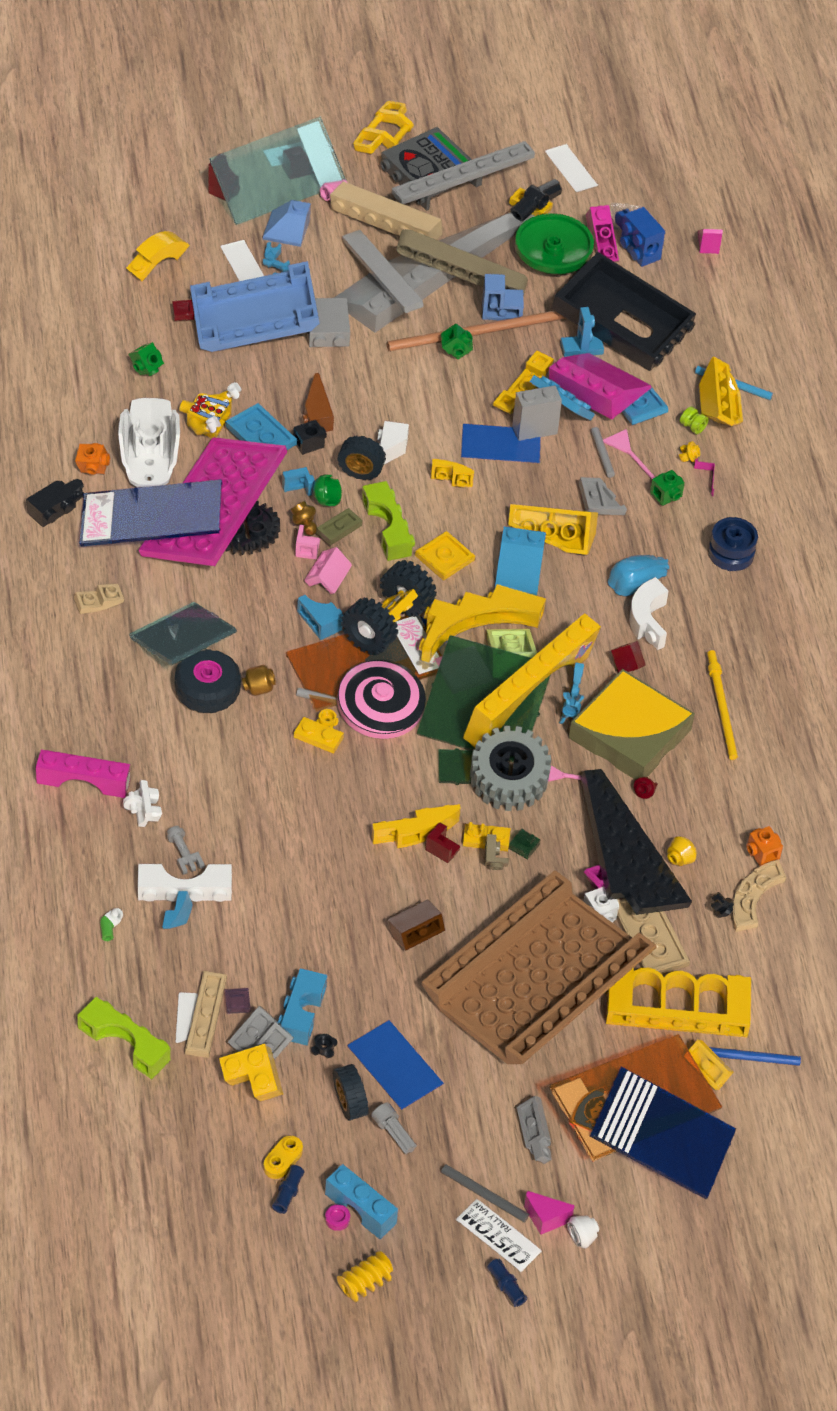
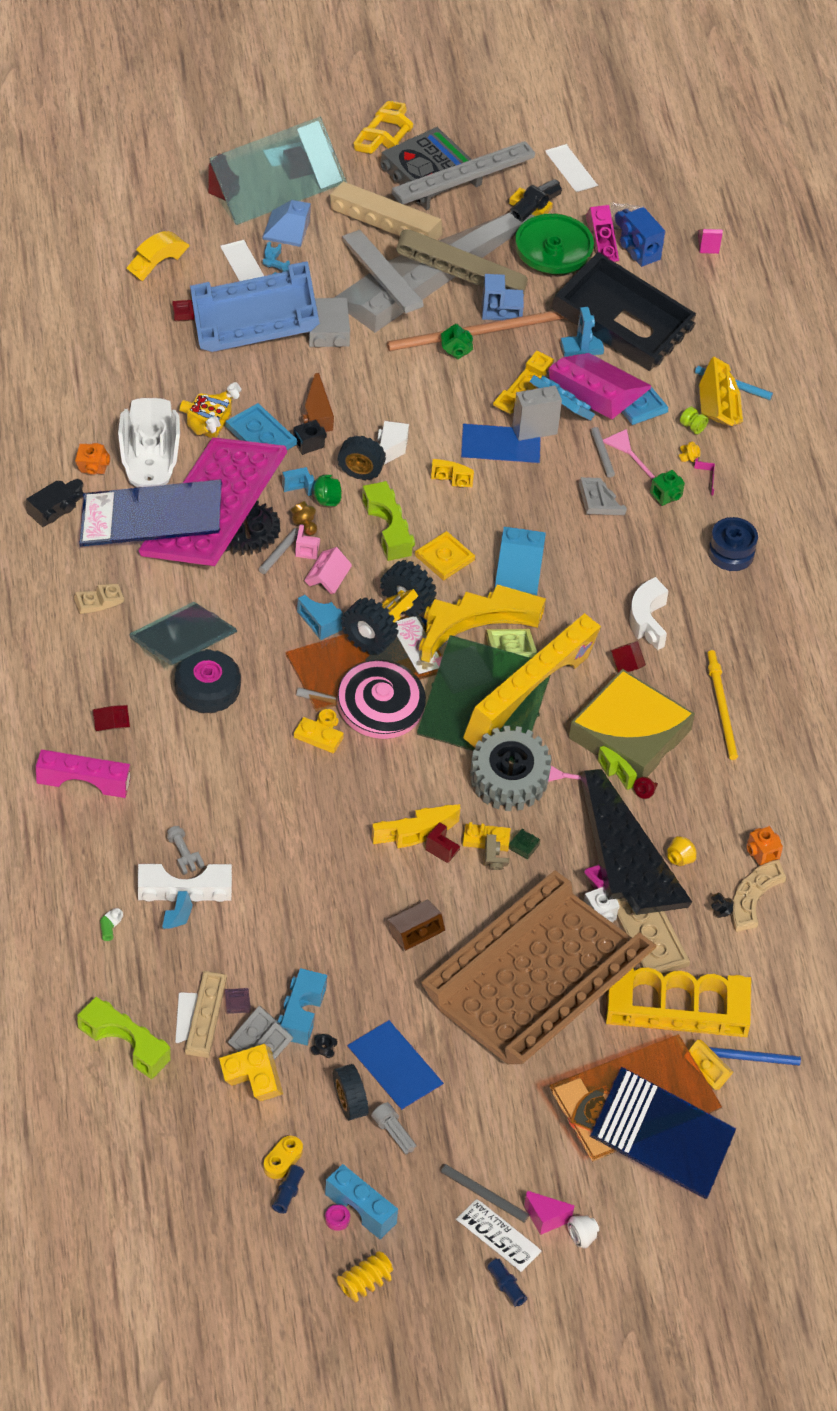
white hips [123,780,162,827] -> none
green brick [128,342,164,376] -> none
pearl gold head [242,665,276,696] -> none
olive plate [316,508,362,546] -> none
bright pink cone [320,179,348,201] -> none
clear green piece [438,748,474,785] -> none
yellow wedge [508,504,598,555] -> none
light grey hinge [517,1095,552,1164] -> none
dark azure piece [559,663,584,724] -> none
dark azure hair [607,555,670,597] -> none
none -> dark red panel [93,705,130,731]
none -> light grey bar [259,528,299,574]
none -> lime slope [597,746,637,790]

